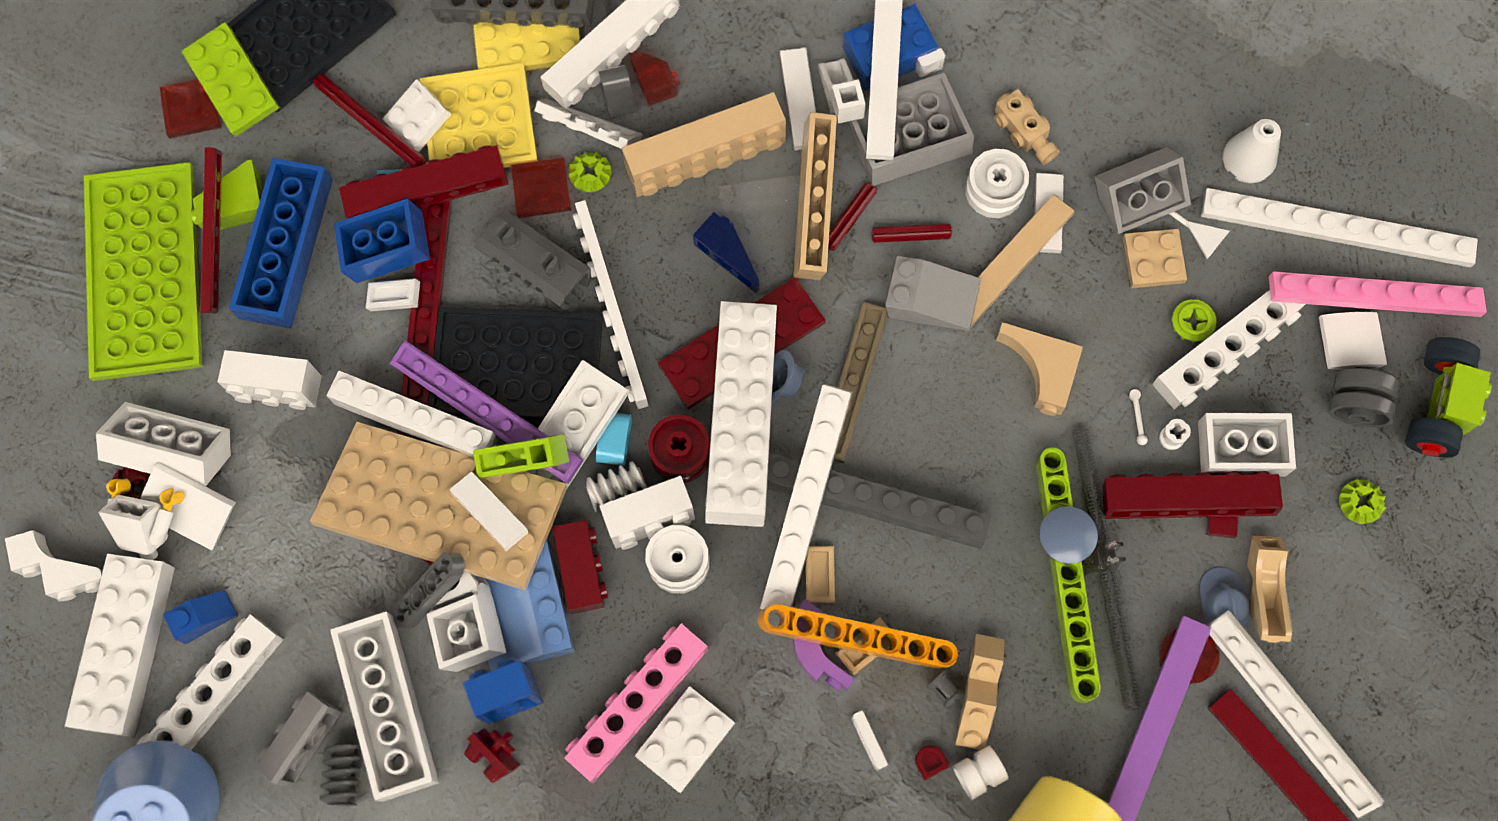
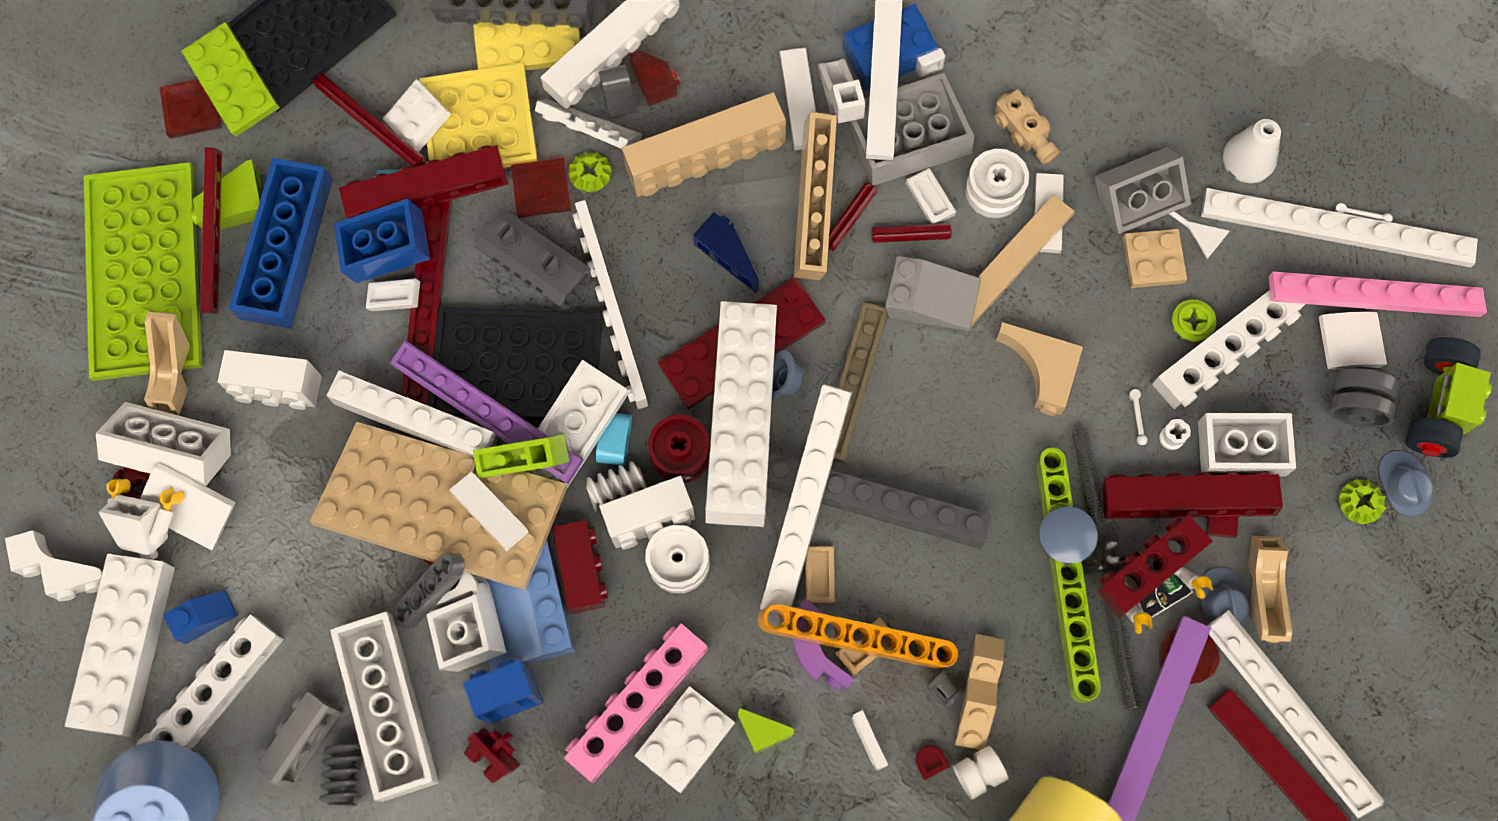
none -> tan arch [144,312,190,416]
none -> lime slope [738,708,795,754]
none -> white tile [906,168,956,224]
none -> dark red brick [1097,515,1213,618]
none -> torso [1124,550,1213,634]
none -> white hinge [1335,203,1393,222]
none -> sand blue piece [1378,451,1433,516]

